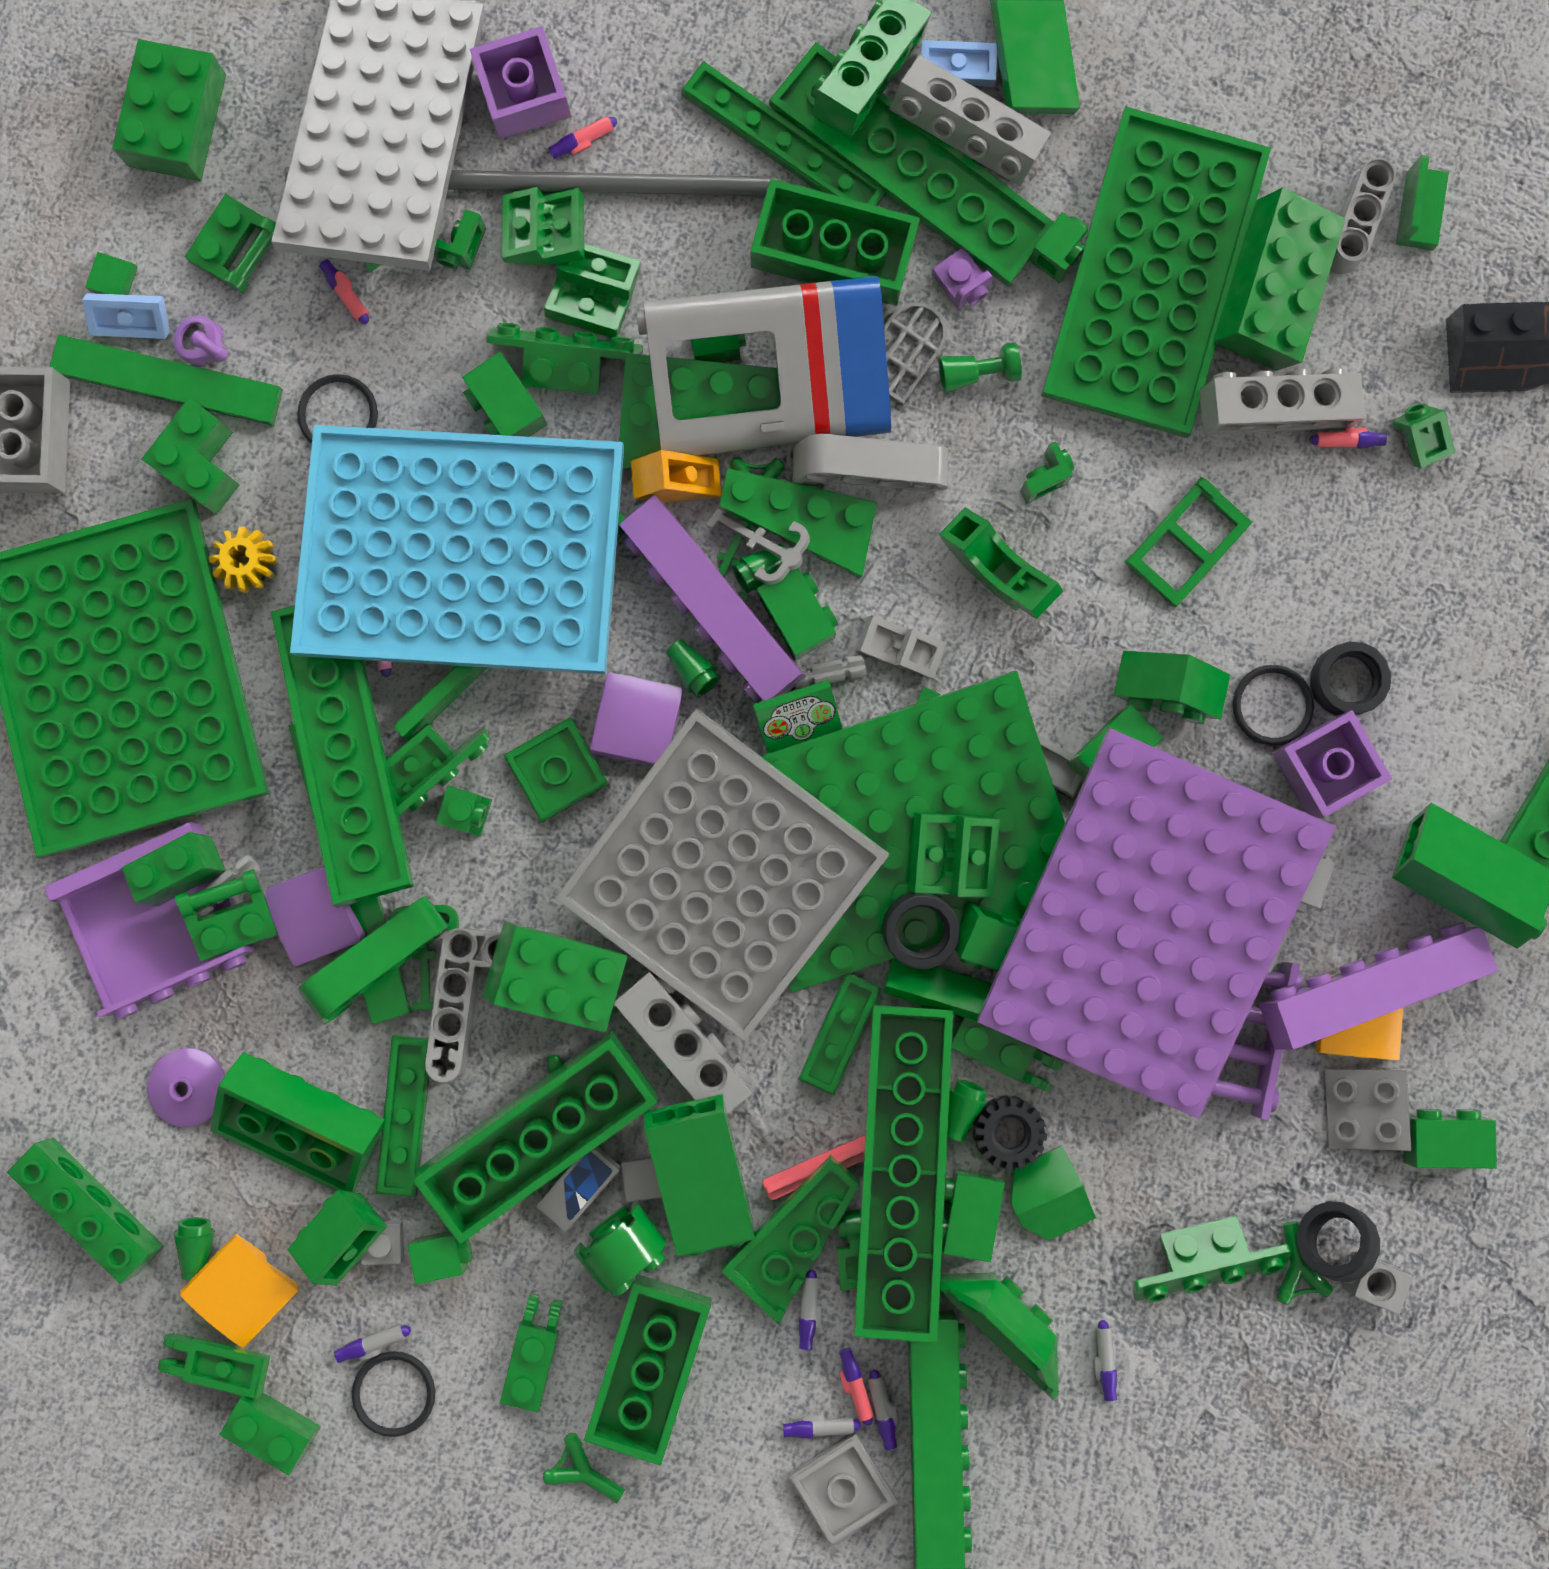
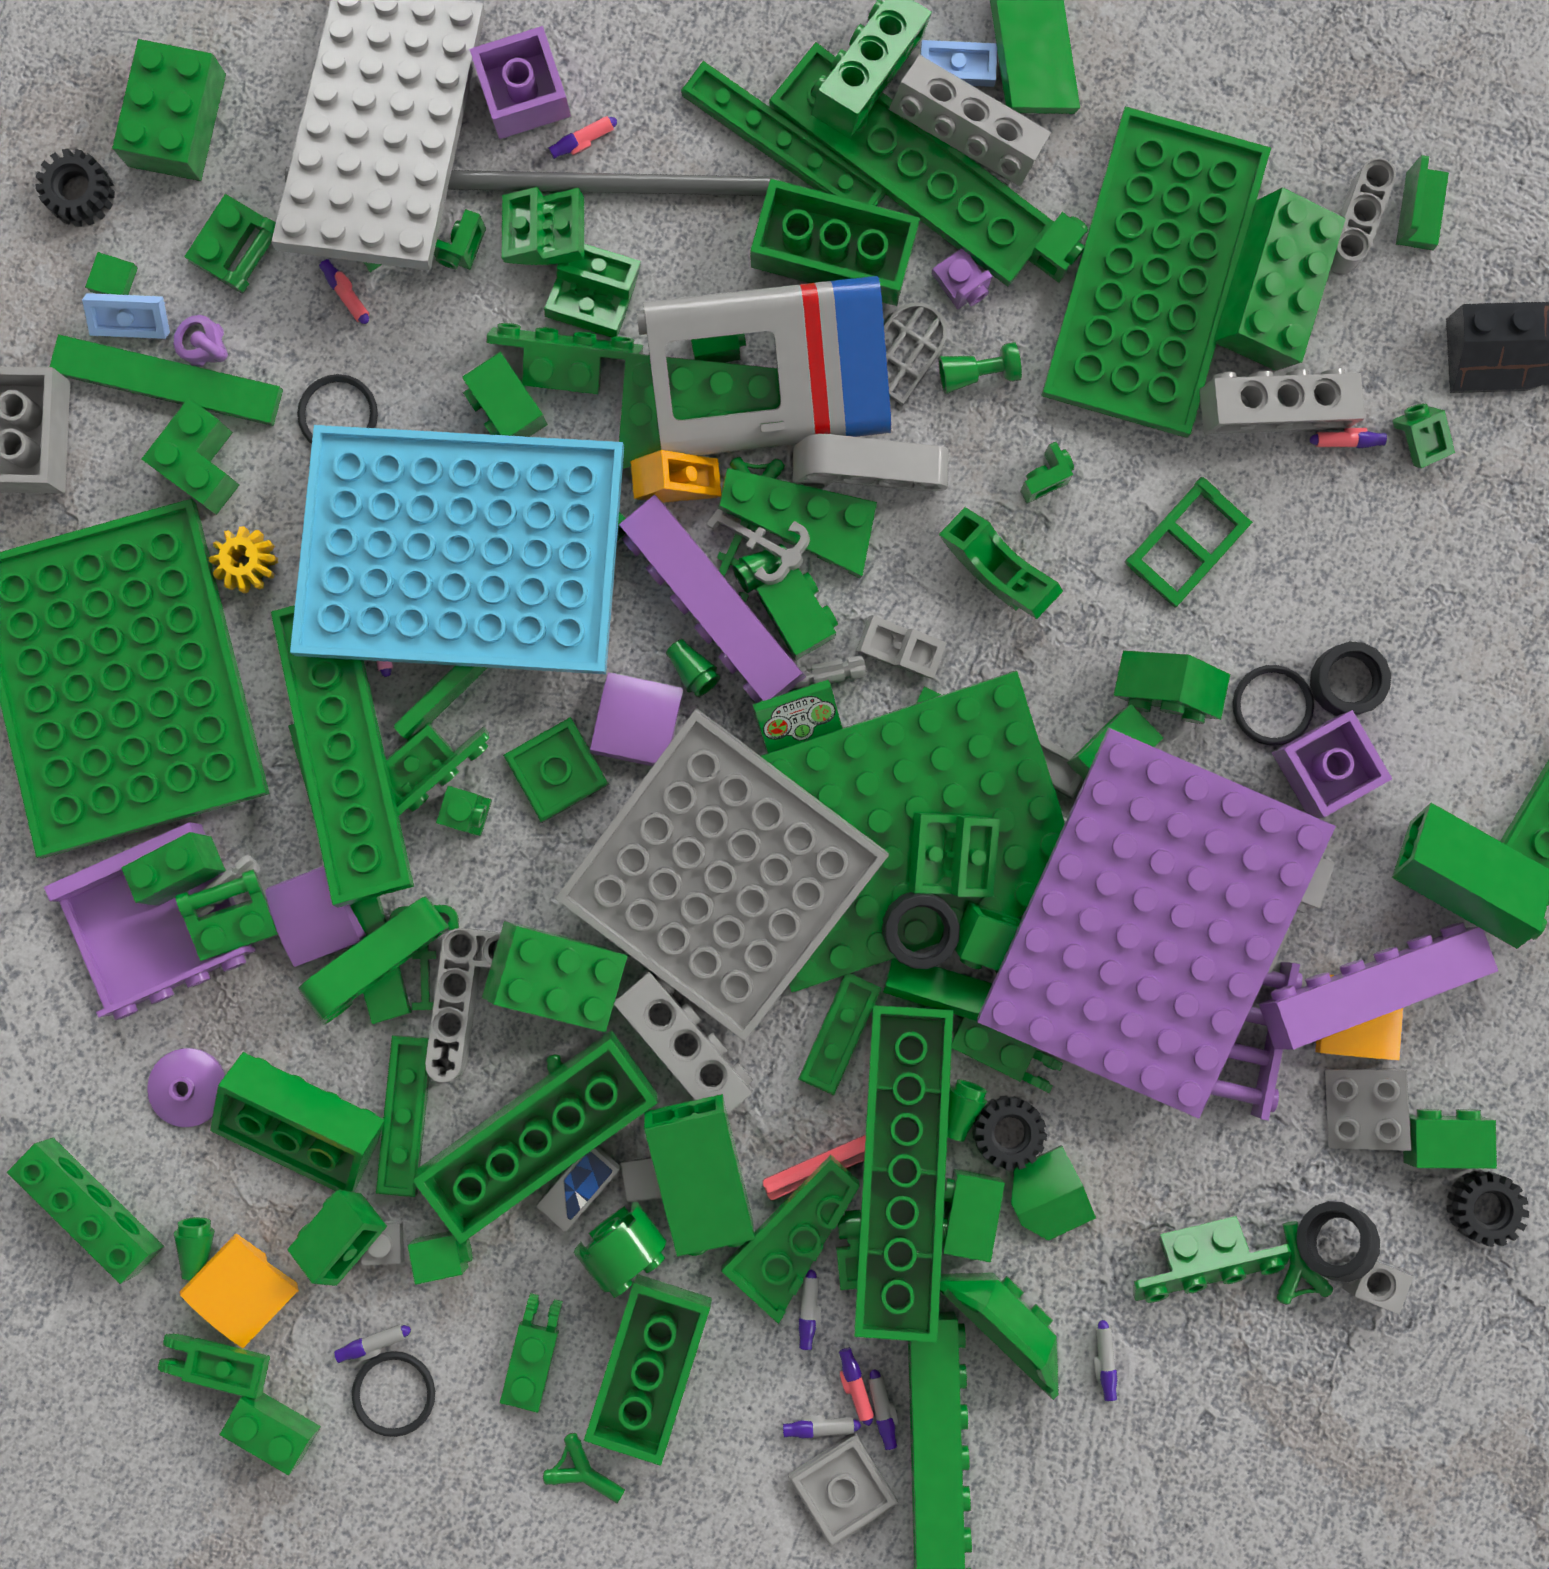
none -> black tyre [35,149,115,227]
none -> black tyre [1446,1170,1530,1247]

